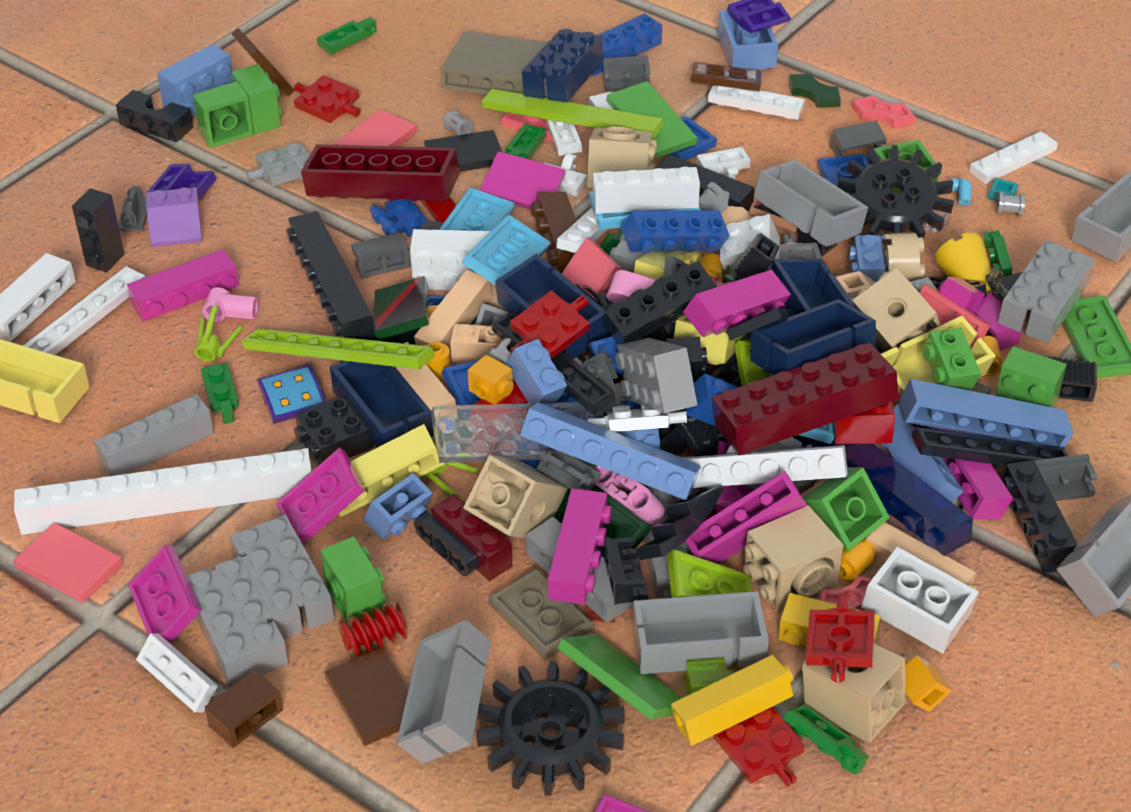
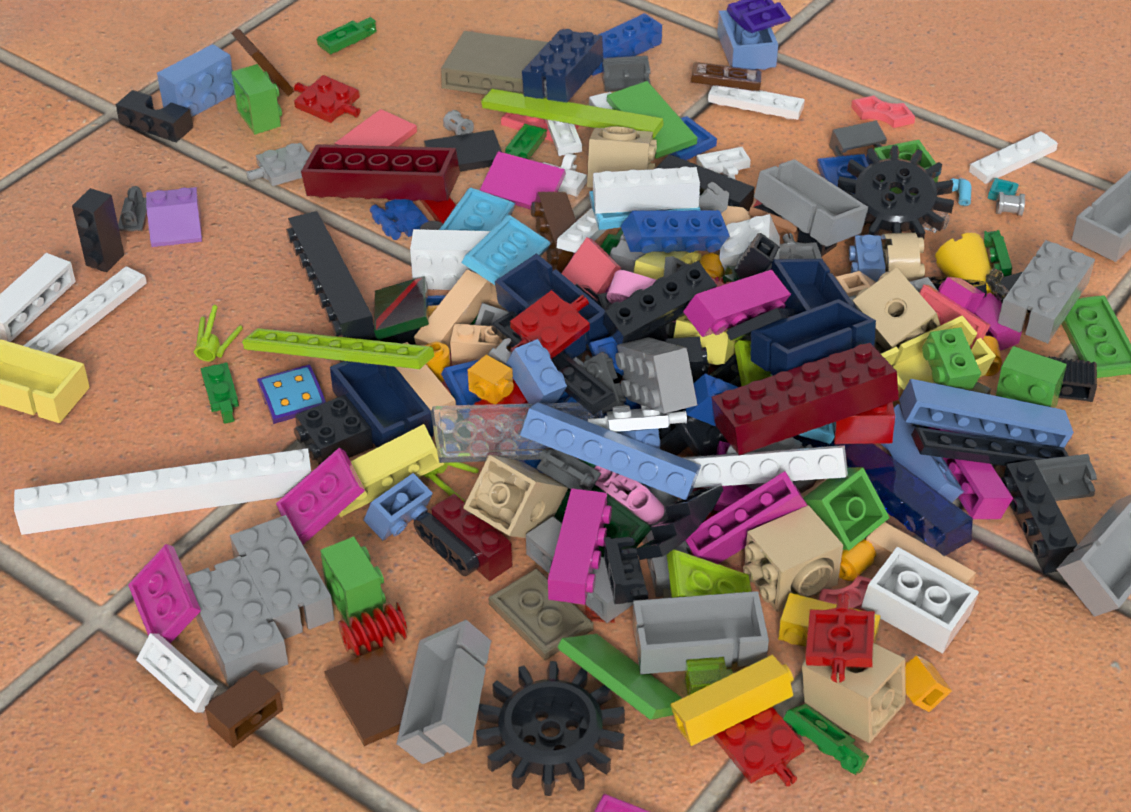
coral tile [13,523,123,603] -> none
light grey brick [94,394,214,476] -> none
dark pink brick [127,249,239,321] -> none
dark purple slope [146,164,216,200] -> none
bright green brick [193,81,254,148] -> none
bright pink piece [202,287,259,322] -> none
dark grey hinge [351,233,410,279] -> none
dark green tile [789,74,841,108] -> none

